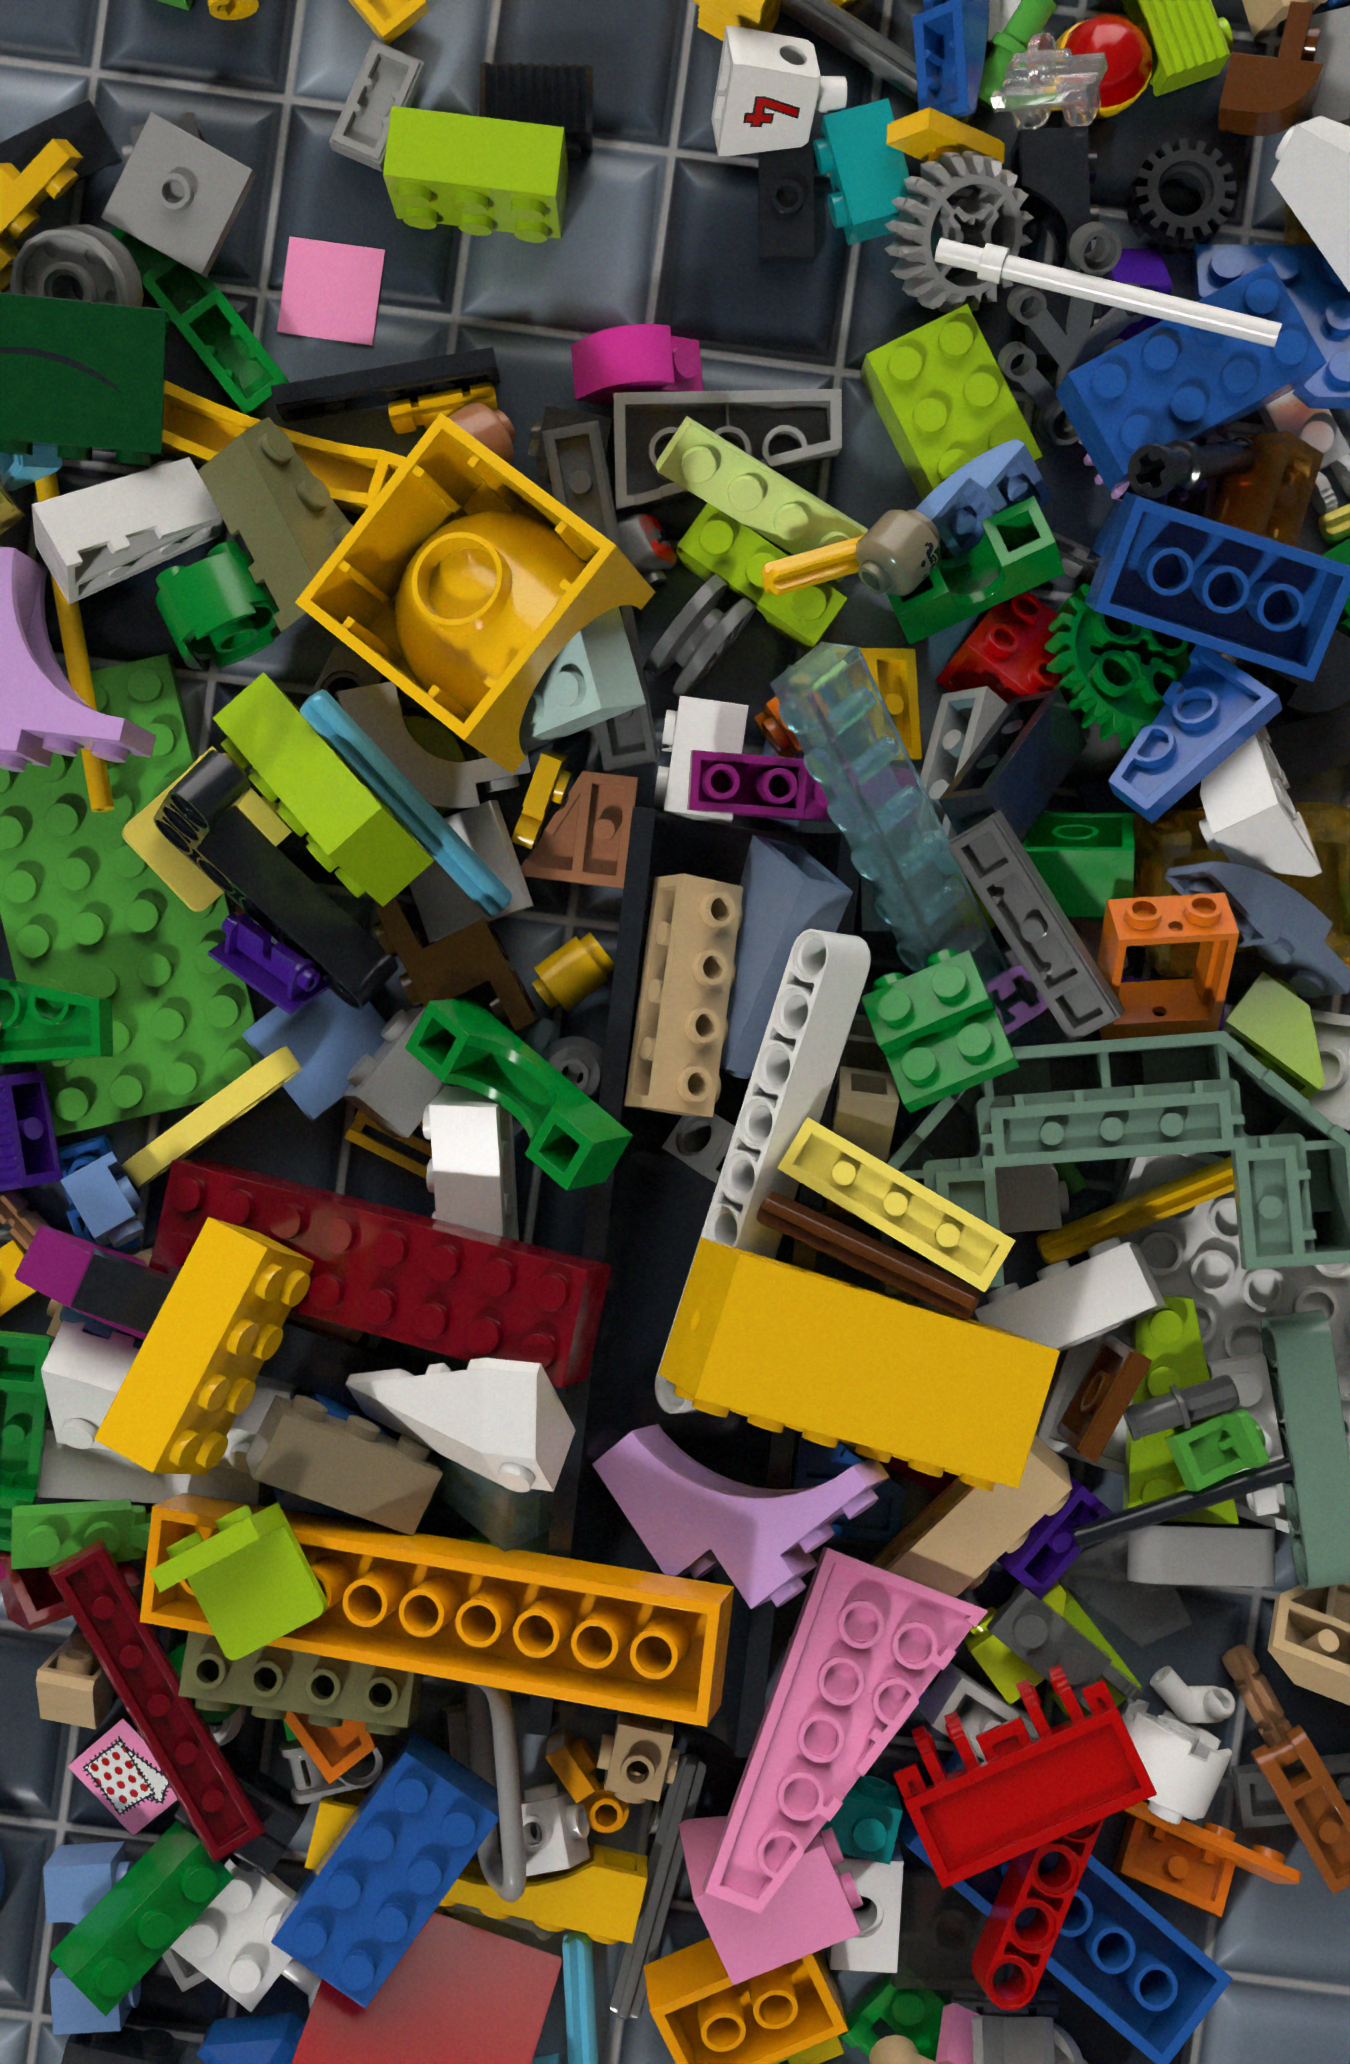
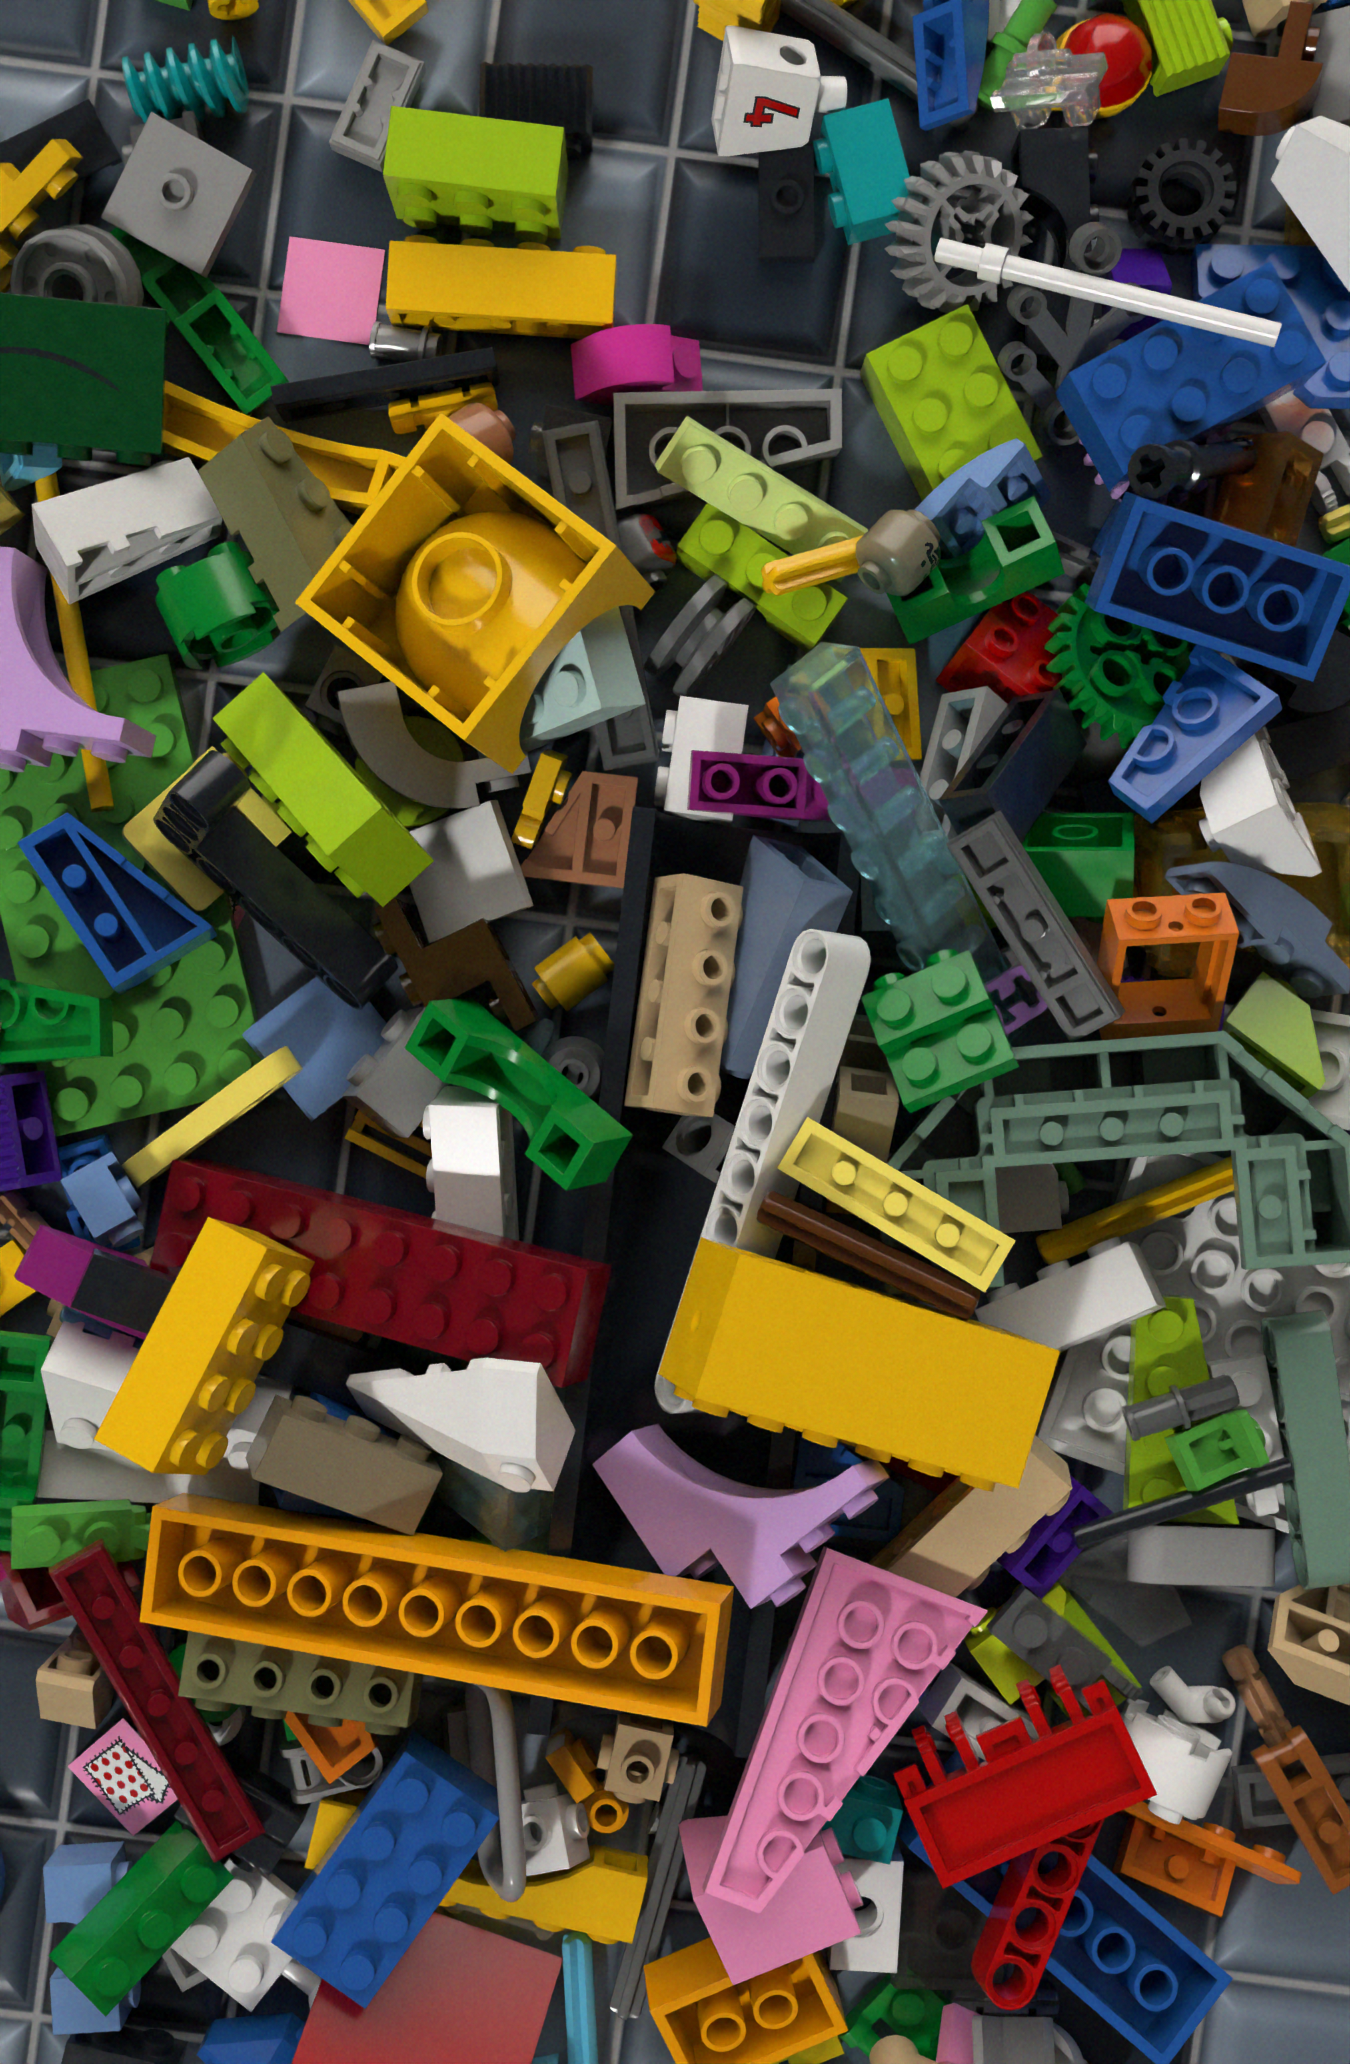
lime bracket [150,1502,328,1661] -> none
dark purple hinge [208,912,330,1015] -> none
medium azure axle [300,689,512,917] -> none
yellow plate [886,107,1005,163] -> none
reddish brown plate [1056,1334,1152,1464] -> none
none -> blue wedge [17,812,217,996]
none -> teal piece [122,35,249,124]
none -> light grey pin [369,321,443,363]
none -> yellow brick [386,235,617,339]

